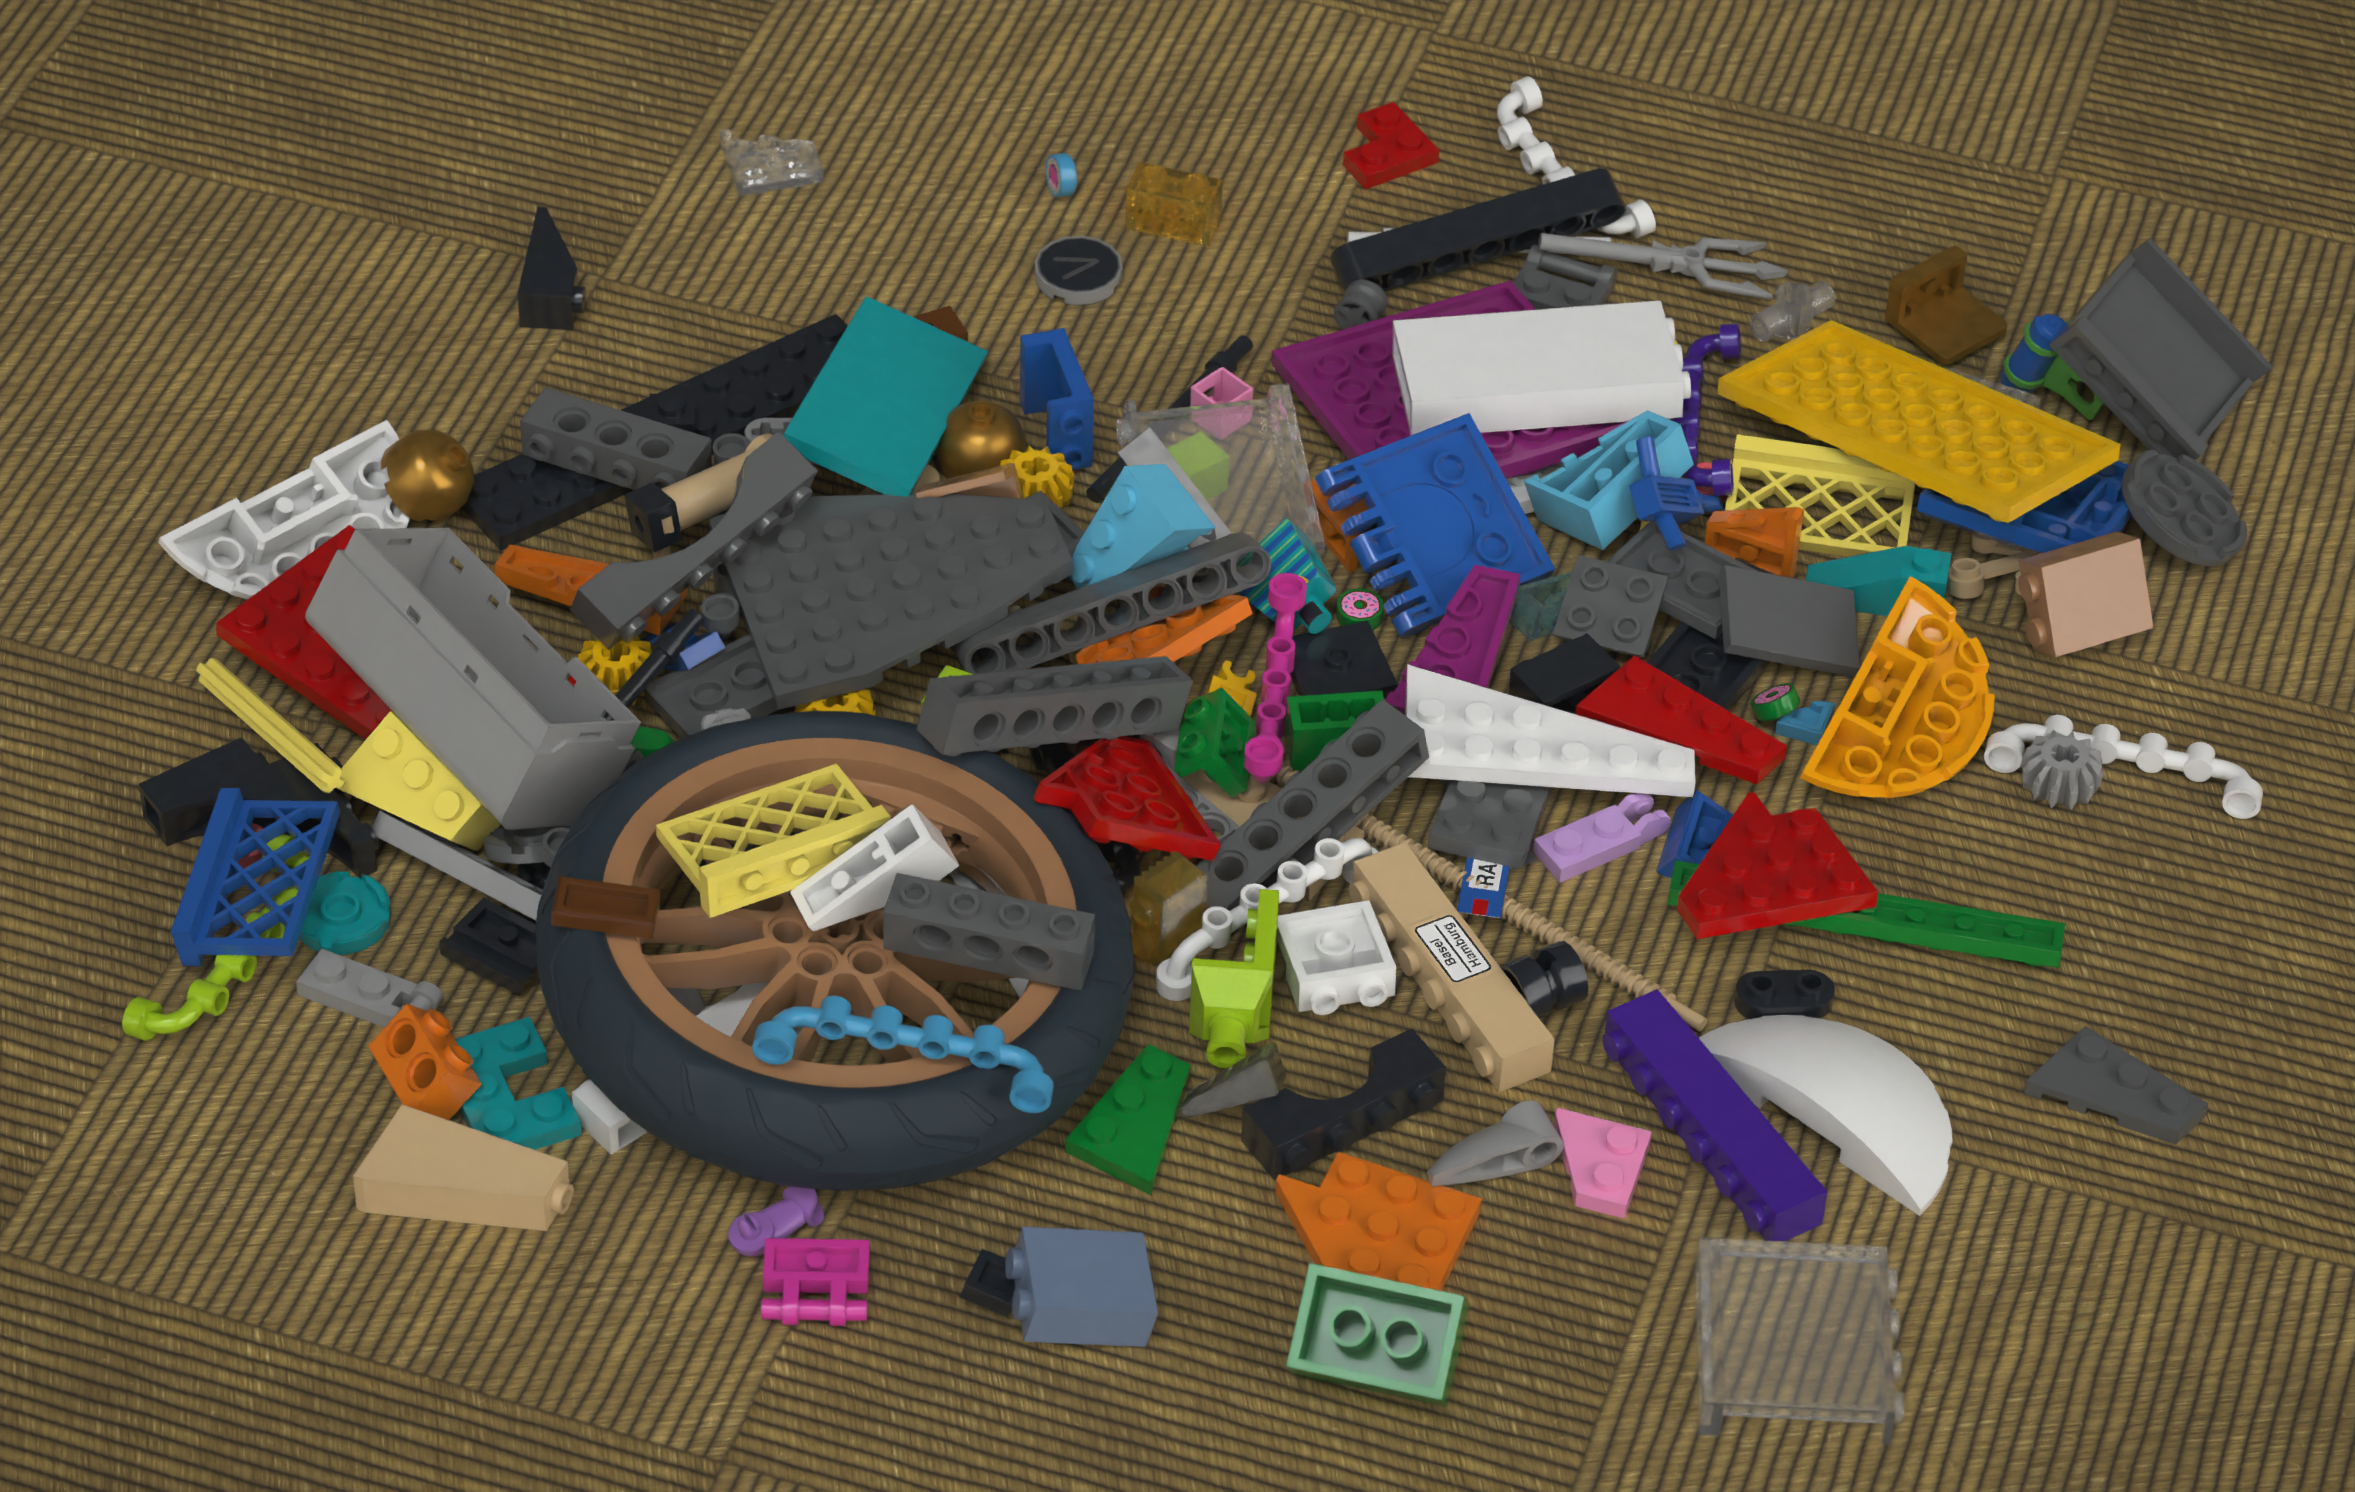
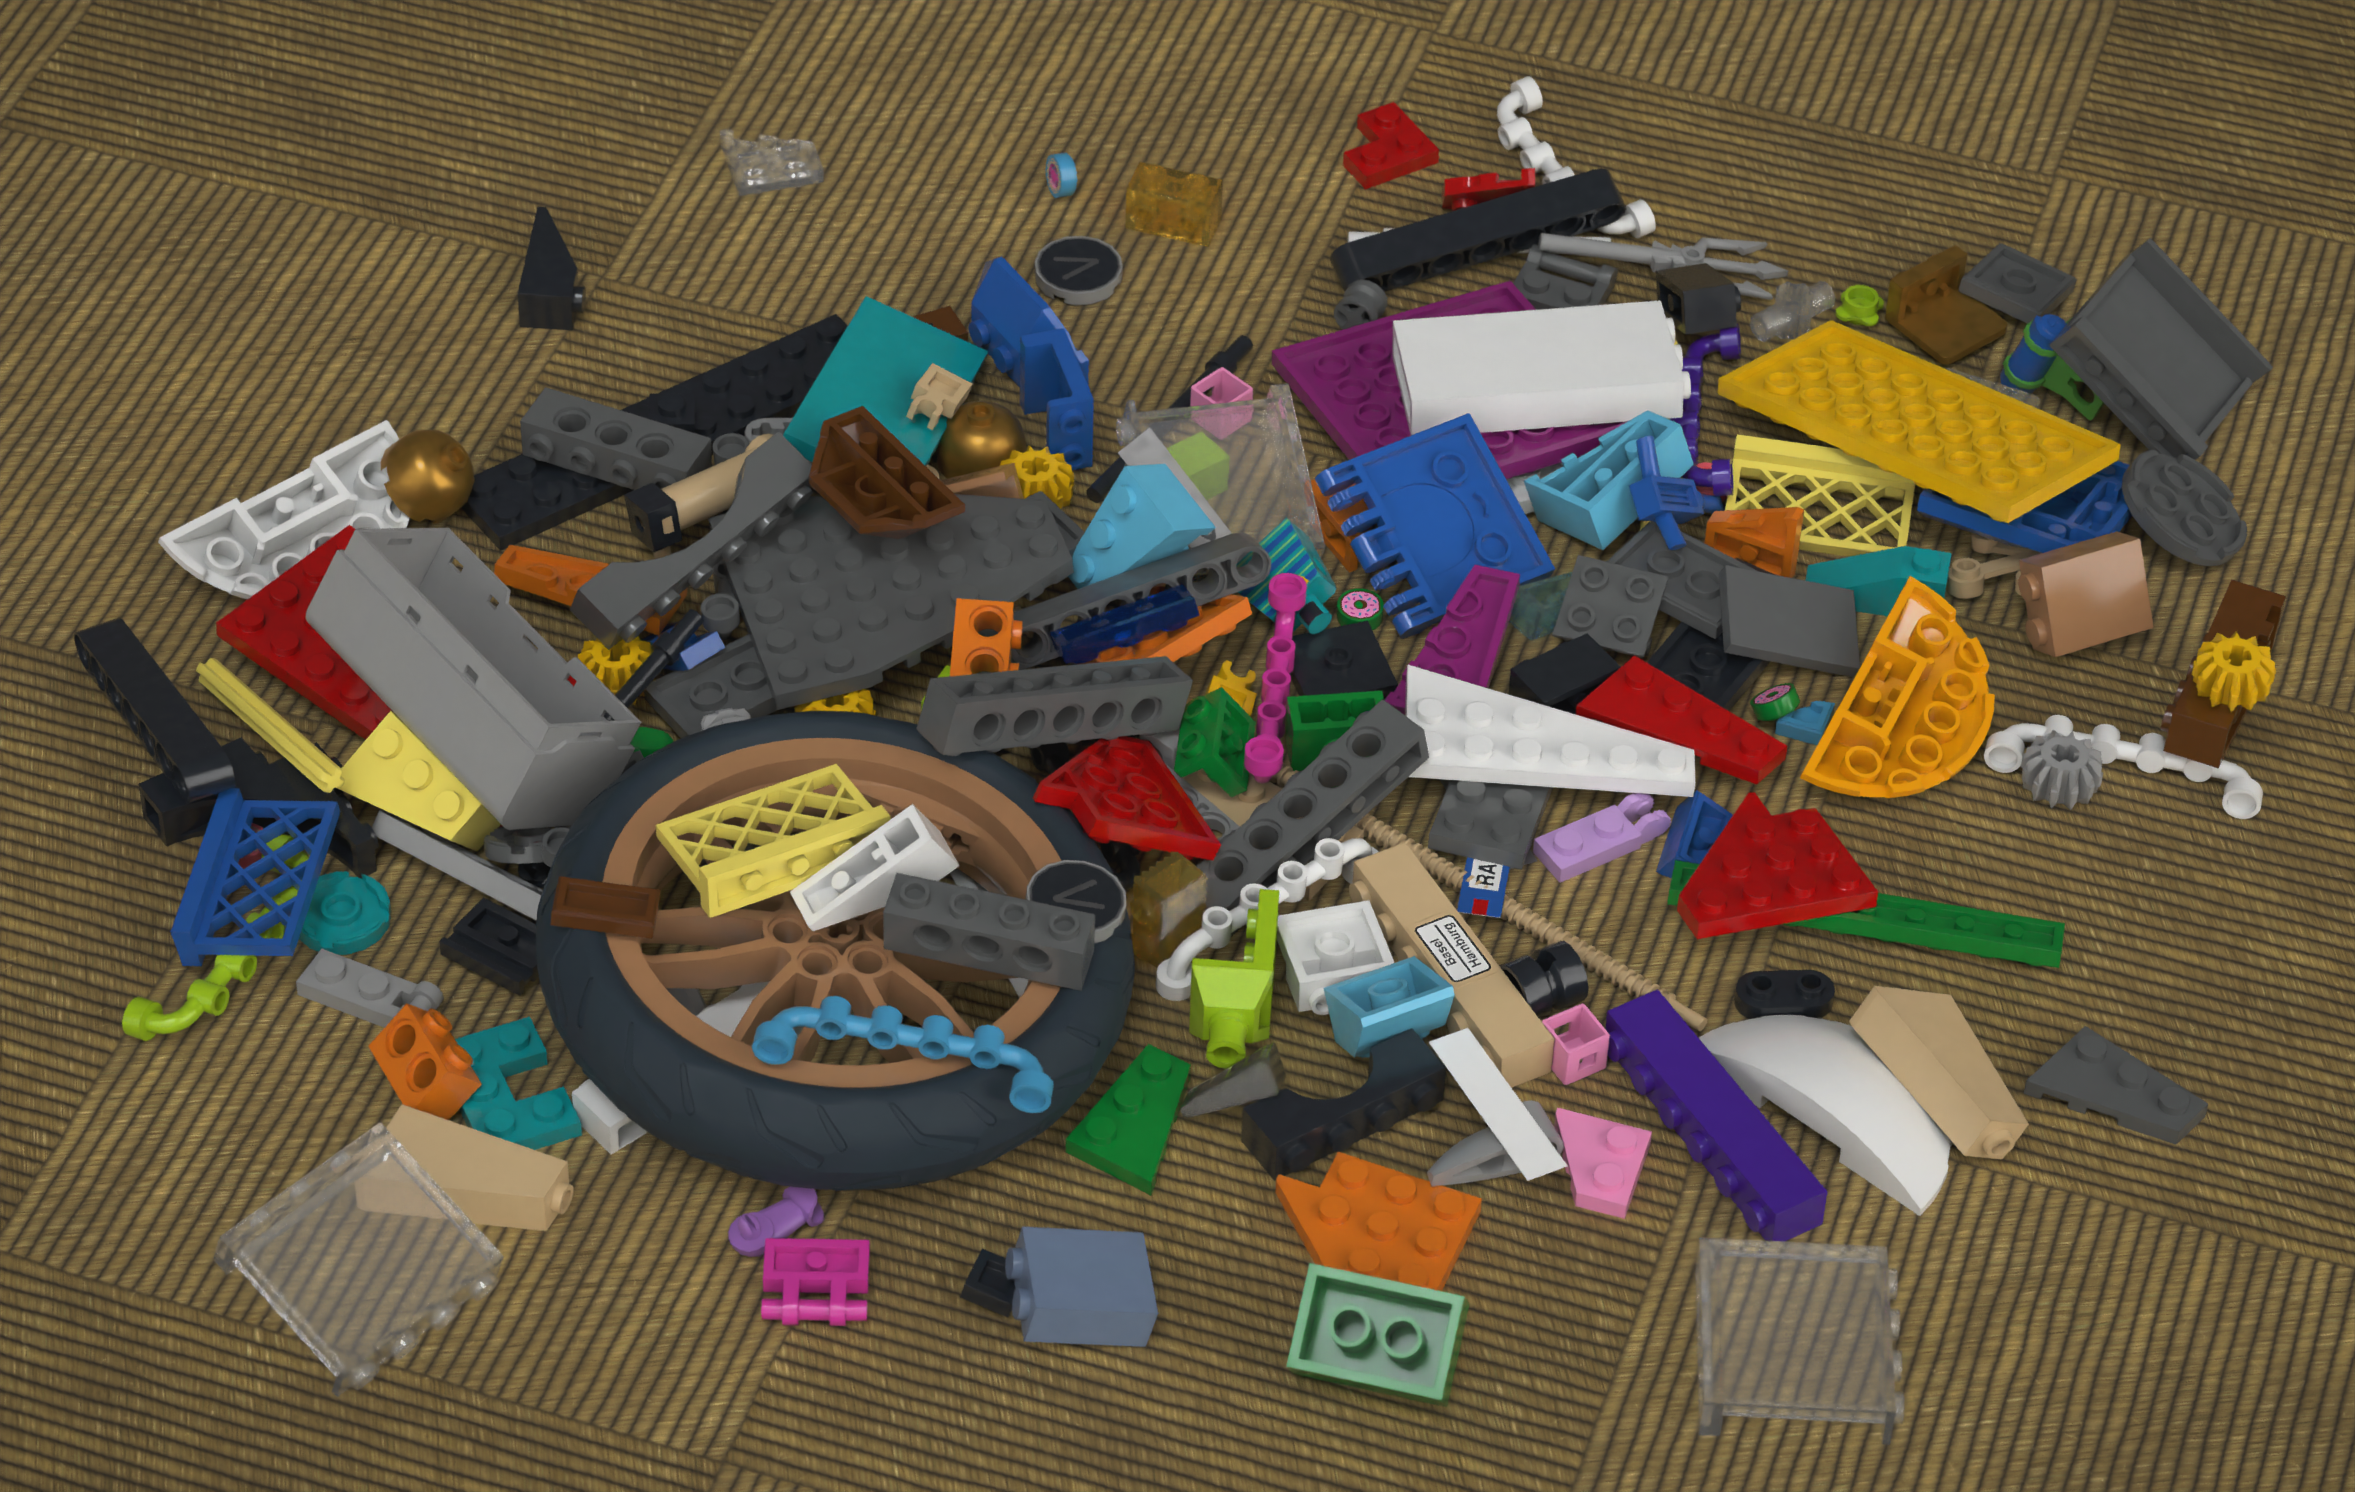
none -> black beam [74,617,236,804]
none -> clear panel [213,1122,504,1397]
none -> reddish brown wedge [809,406,965,539]
none -> tan plate [906,363,973,431]
none -> orange brick [949,598,1023,677]
none -> blue wedge [968,256,1089,387]
none -> black tile [1025,860,1126,944]
none -> clear blue plate [1050,584,1200,664]
none -> medium azure slope [1324,956,1455,1057]
none -> white sticker [1429,1028,1567,1181]
none -> red wing [1442,168,1535,211]
none -> bright pink piece [1542,1004,1610,1085]
none -> black brick [1656,263,1741,334]
none -> lime plate [1835,285,1884,326]
none -> tan slope [1849,986,2029,1160]
none -> dark grey plate [1958,243,2077,323]
none -> reddish brown wedge [2160,580,2286,768]
none -> yellow gear [2192,631,2276,713]

